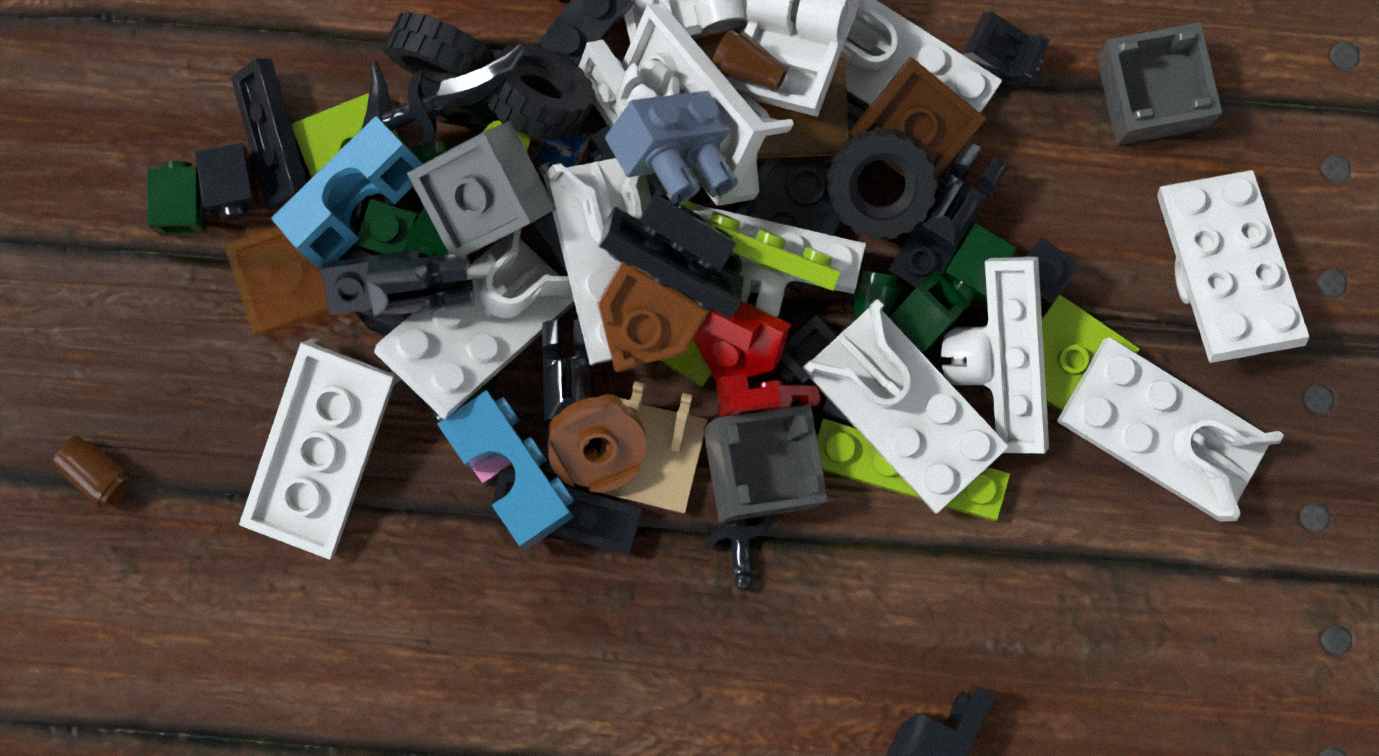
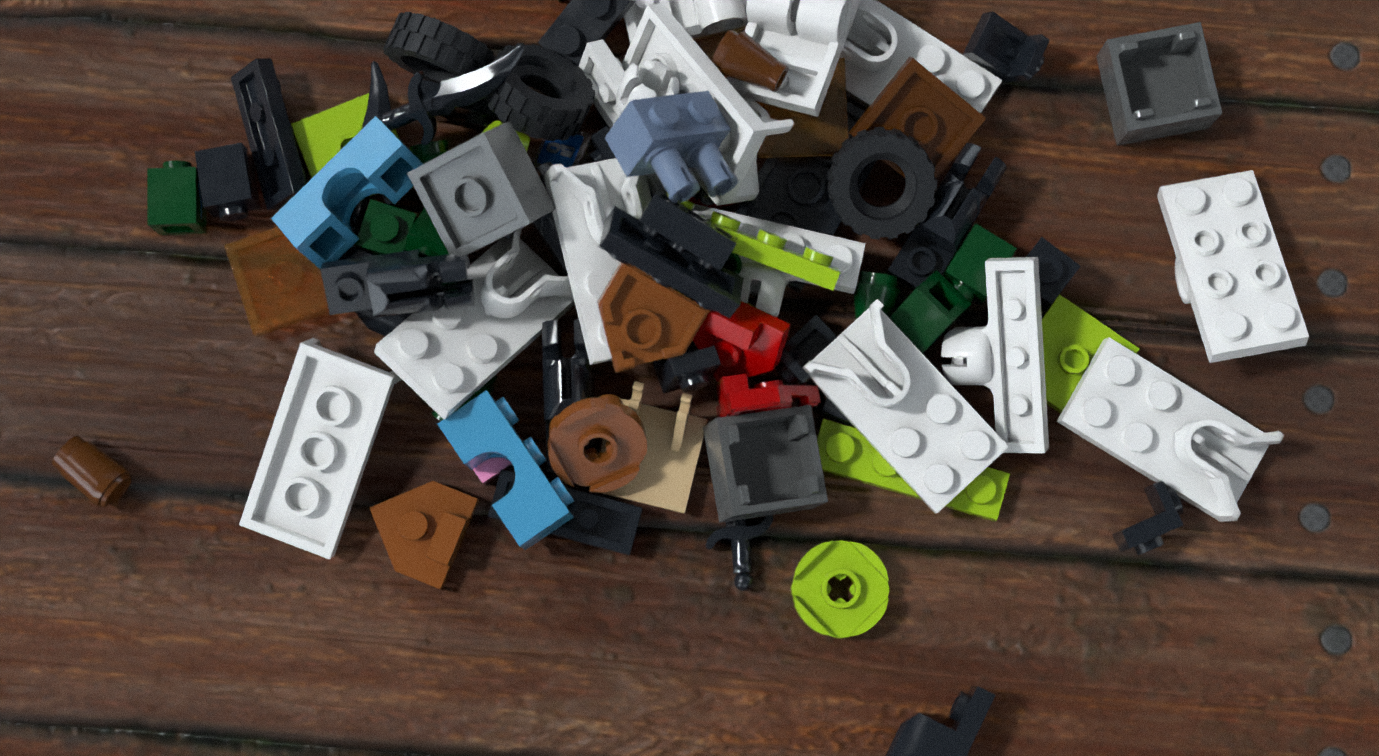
none -> dark orange plate [369,481,479,590]
none -> black bracket [652,340,721,394]
none -> lime plate [791,540,890,639]
none -> black bracket [1112,480,1184,555]

